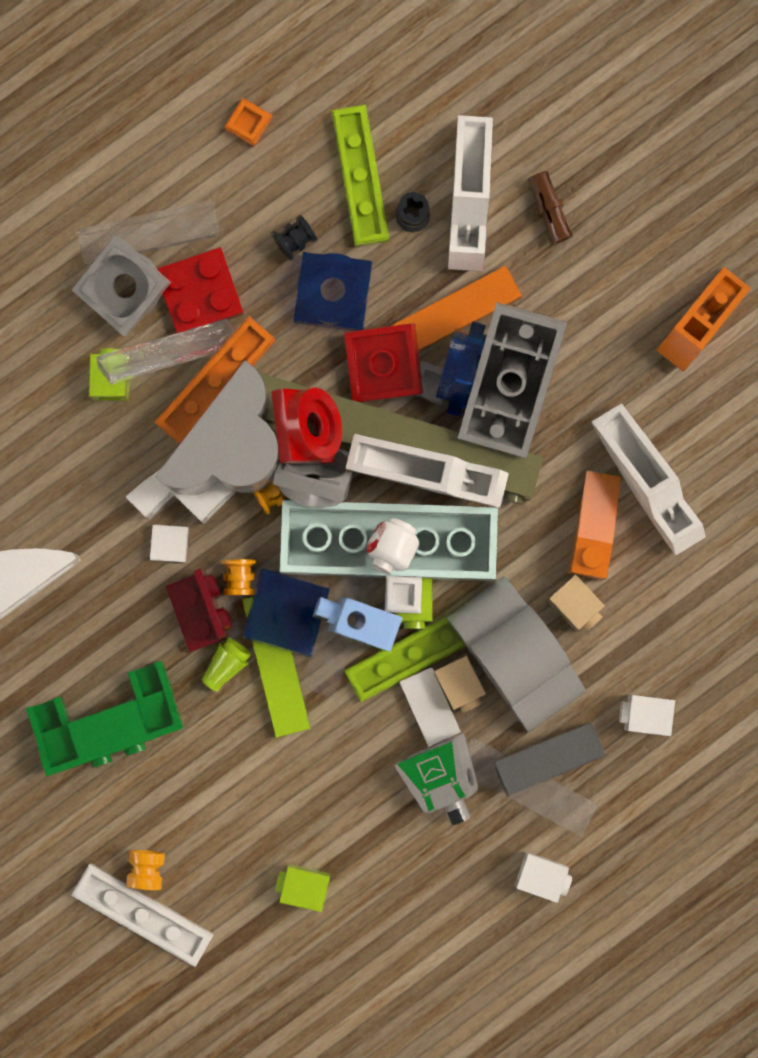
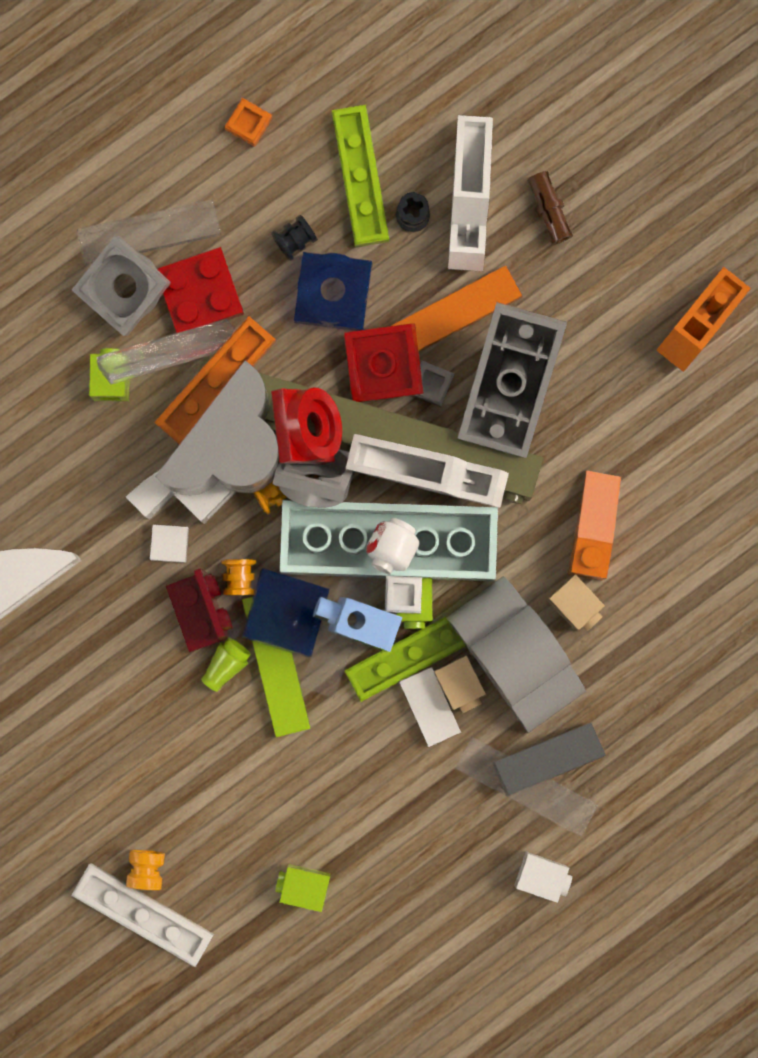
green bracket [26,661,185,777] -> none
torso [395,733,478,826] -> none
clear blue piece [436,321,487,417] -> none
white slope [592,403,706,555] -> none
white brick [619,695,675,736] -> none

